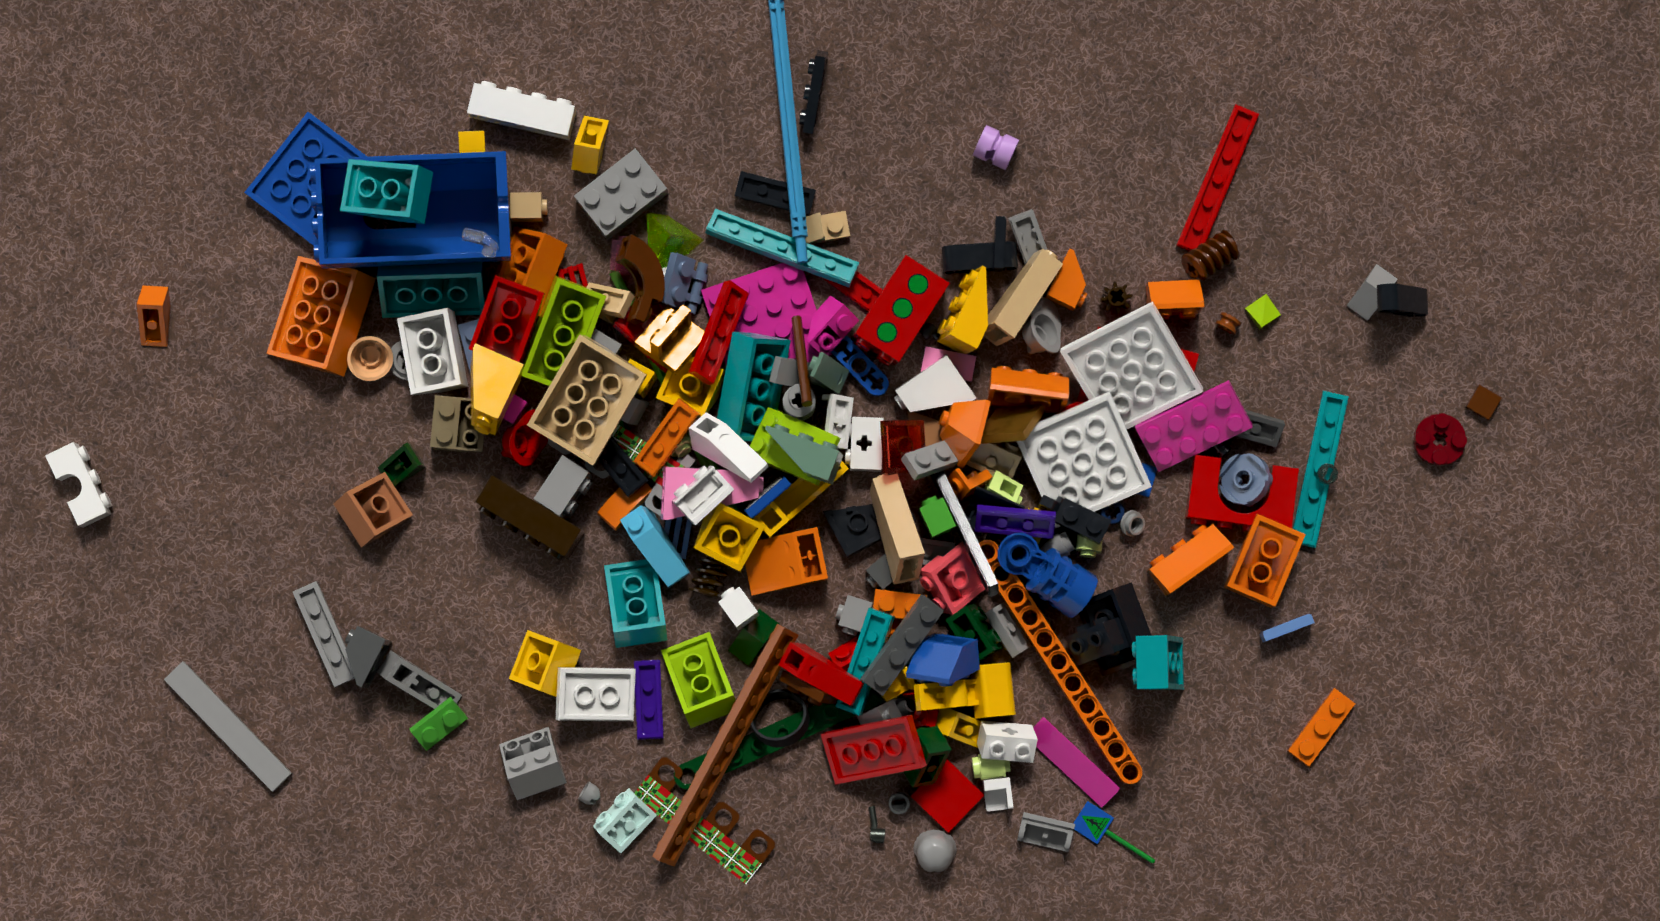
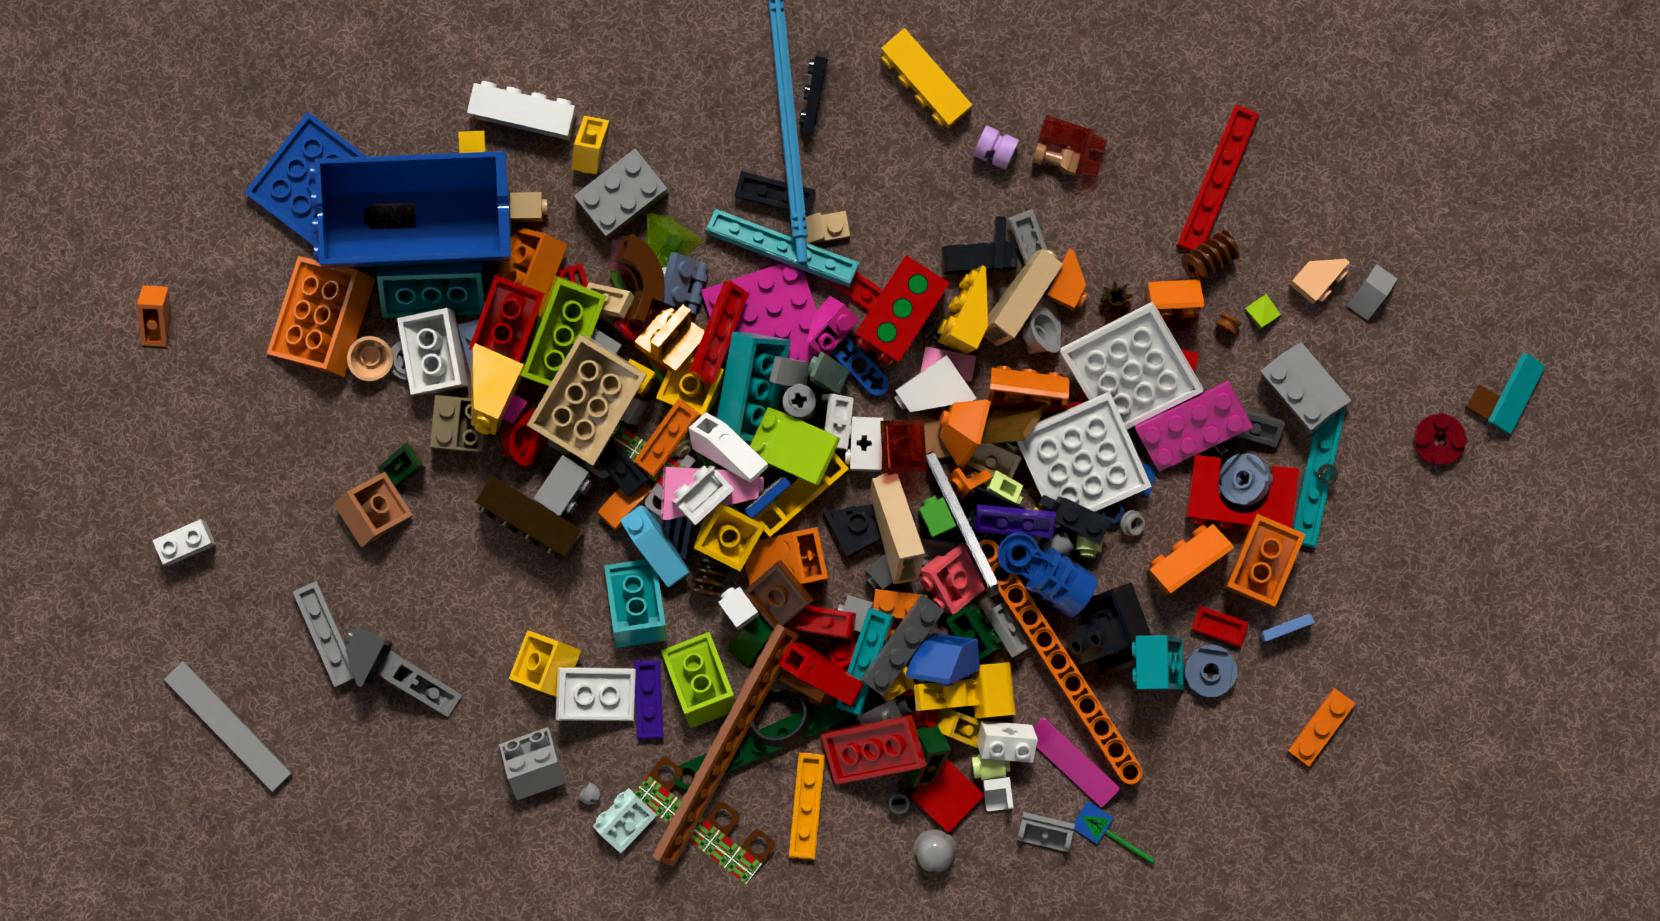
white arch [45,442,112,527] -> none
teal slope [340,159,433,224] -> none
bright green plate [409,697,468,751] -> none
clear arm [462,228,499,258] -> none
sand green slope [765,424,844,485] -> none
reddish brown bar [791,315,813,407] -> none
pearl dark grey hand [869,806,885,843] -> none
light grey plate [901,440,958,480] -> none
black beam [1377,283,1428,317] -> none
none -> white brick [152,519,216,566]
none -> reddish brown tile [743,560,814,630]
none -> red tile [783,606,856,639]
none -> light orange tile [789,752,825,860]
none -> yellow brick [881,28,972,129]
none -> clear red hips [1032,115,1107,179]
none -> sand blue plate [1184,645,1237,697]
none -> red tile [1191,605,1249,647]
none -> light grey slope [1261,342,1352,435]
none -> light nougat slope [1289,259,1349,304]
none -> teal tile [1488,353,1546,434]

